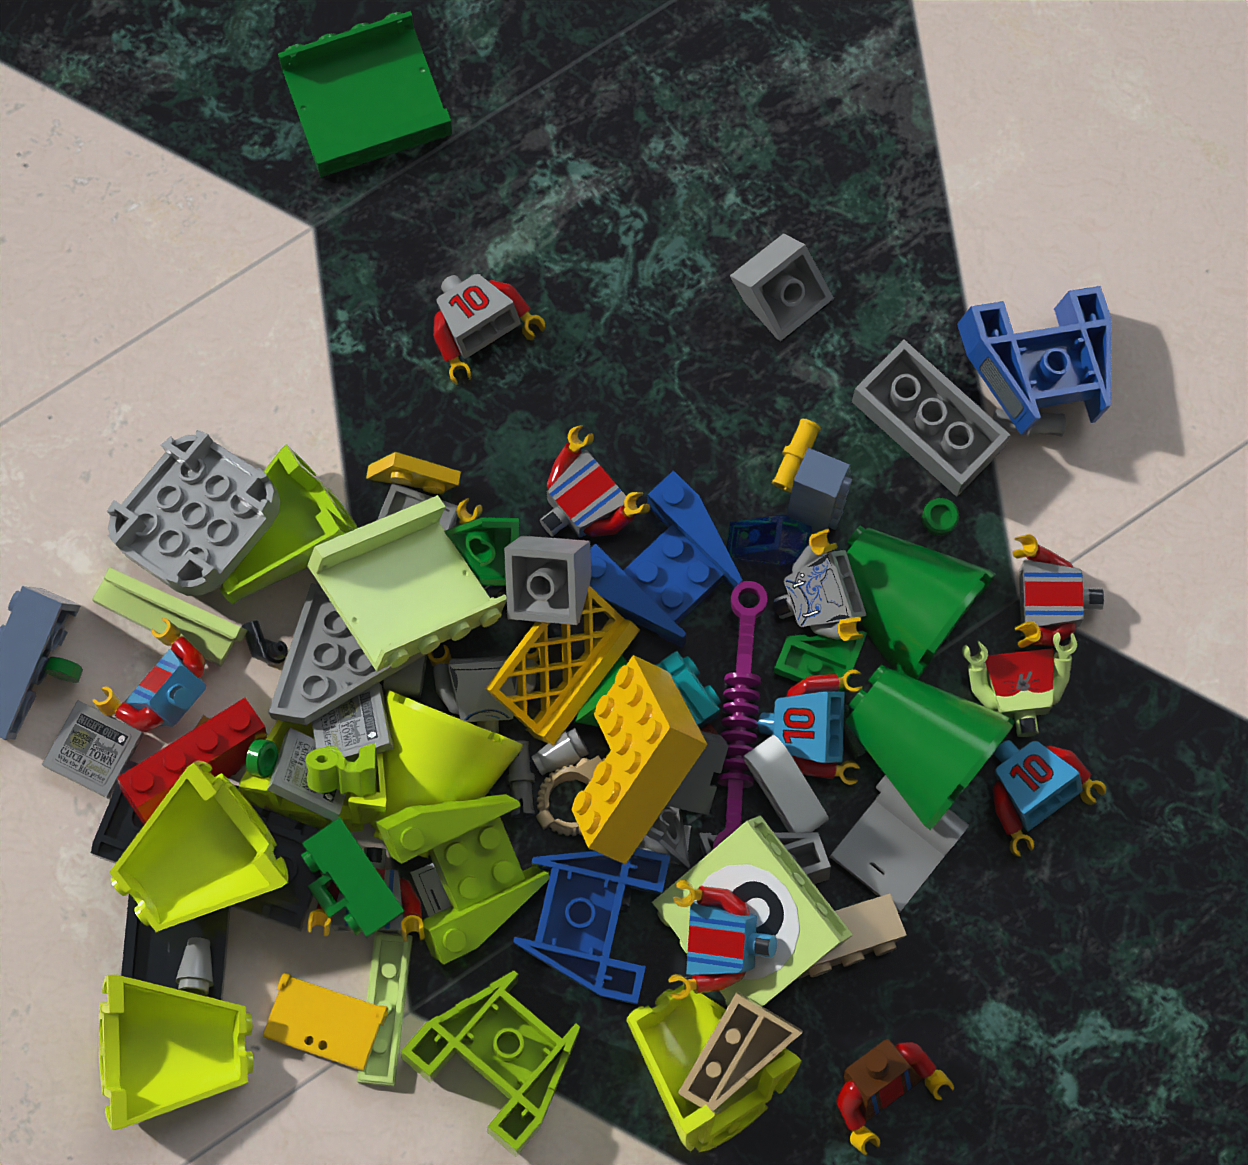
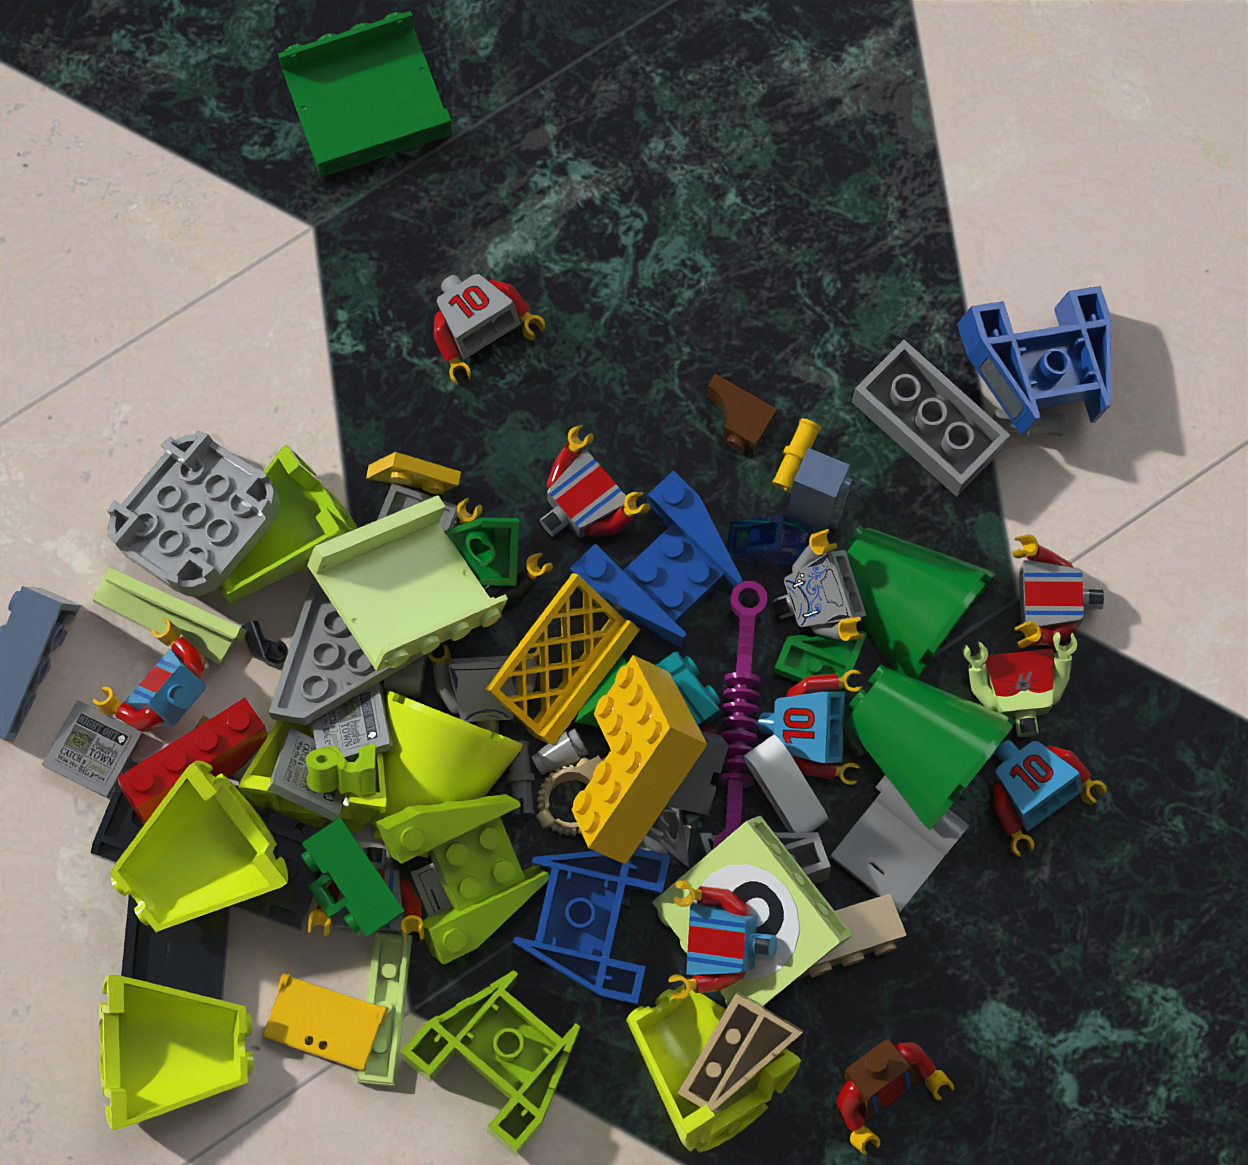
green tile [44,656,83,683] -> none
light grey cone [175,938,213,996] -> none
green tile [246,738,278,778] -> none
light grey slope [504,536,591,625] -> none
light grey slope [730,233,834,341] -> none
green tile [922,498,959,536] -> none
none -> reddish brown arch [707,374,777,455]

